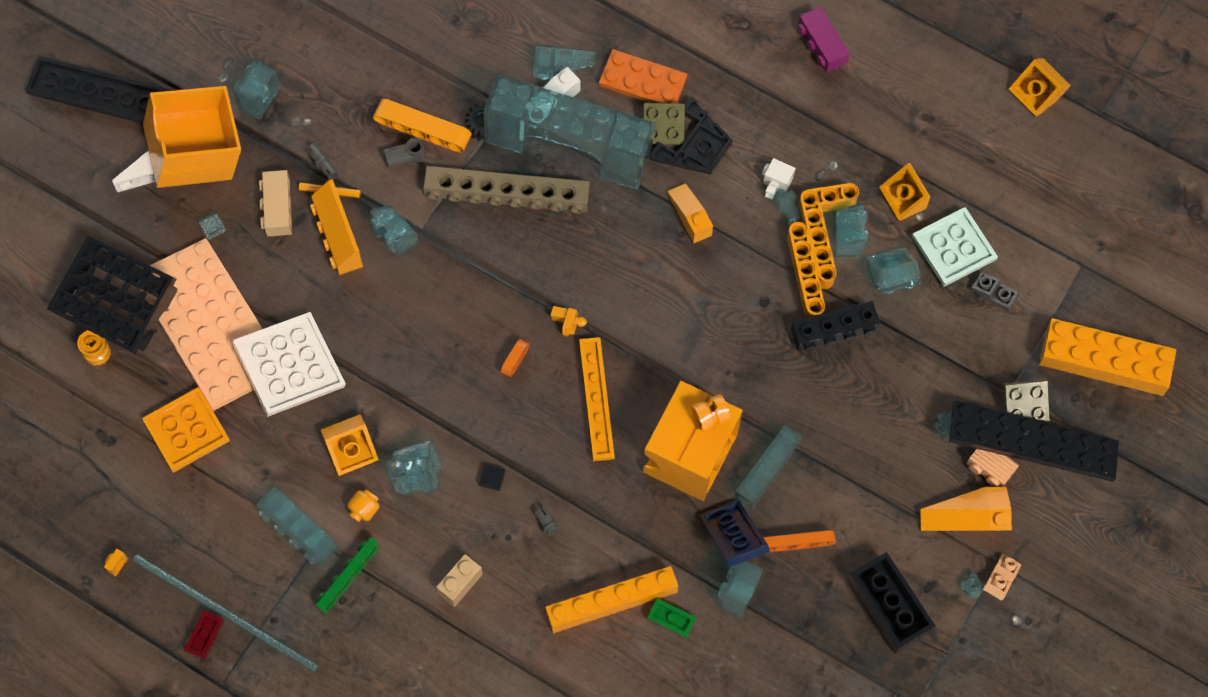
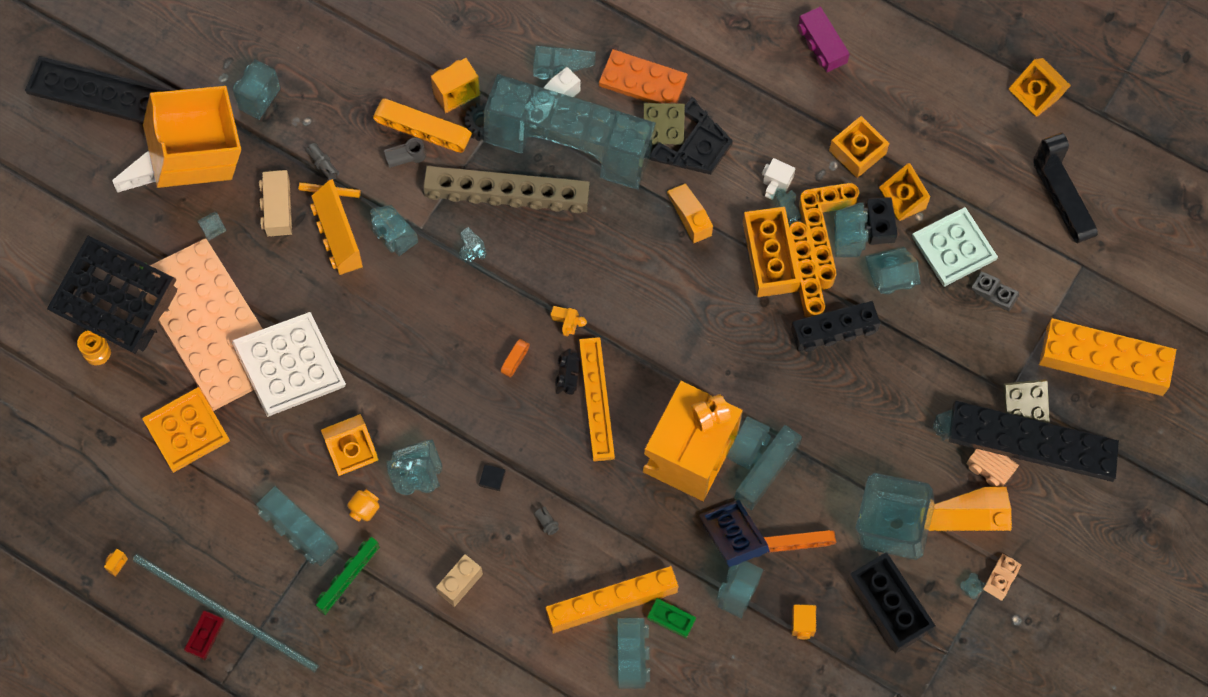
none -> light orange brick [431,58,480,113]
none -> clear light blue piece [459,227,487,262]
none -> black hinge [555,349,580,395]
none -> clear light blue brick [617,618,650,689]
none -> clear light blue brick [727,416,771,470]
none -> light orange brick [743,207,800,297]
none -> light orange brick [792,605,816,639]
none -> light orange brick [829,116,889,178]
none -> clear light blue plate [856,473,935,560]
none -> black brick [862,197,898,245]
none -> black beam [1033,132,1098,244]

